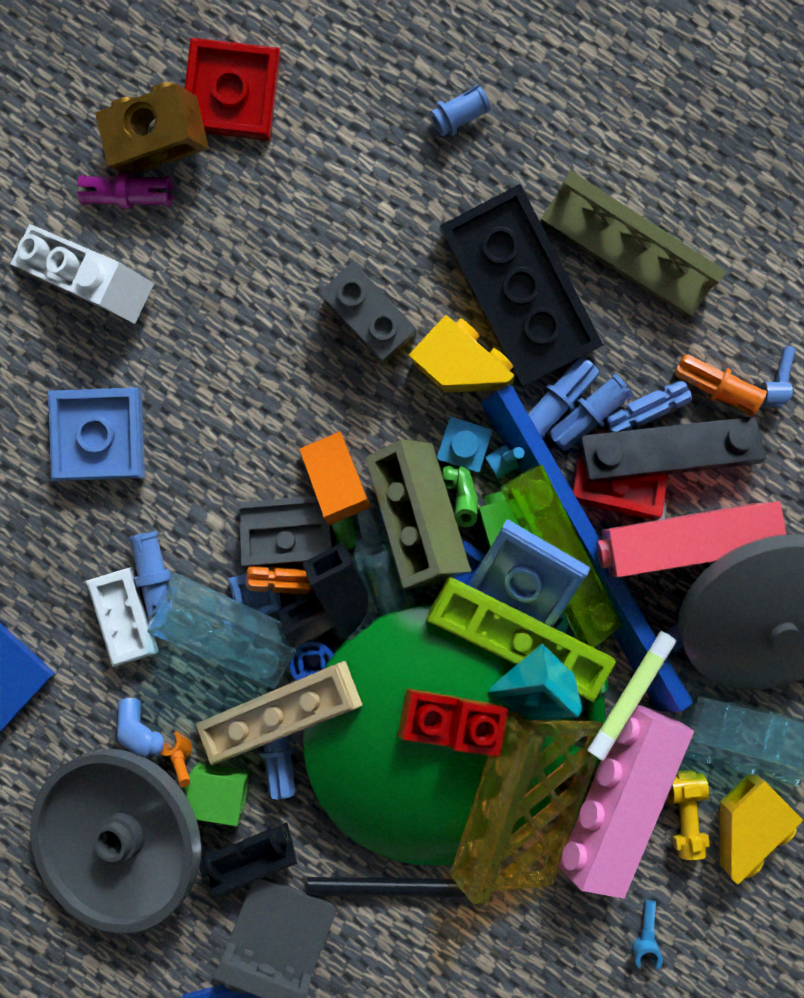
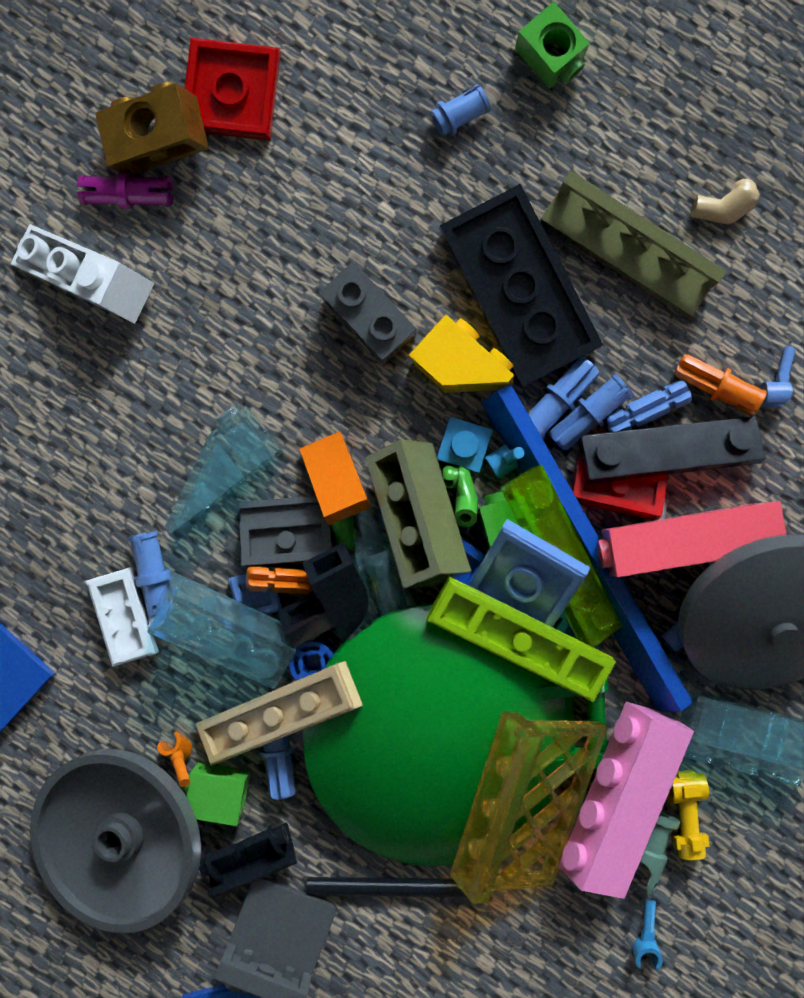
medium blue plate [48,388,145,481] -> none
medium blue arm [117,698,164,757] -> none
red slope [398,688,508,757] -> none
teal slope [489,644,582,722] -> none
yellowish green bar [588,631,677,761] -> none
yellow slope [719,770,804,885] -> none
none -> clear light blue slope [165,406,284,534]
none -> bright green brick [515,2,590,89]
none -> sand green piece [640,811,681,896]
none -> tan arm [691,179,760,224]

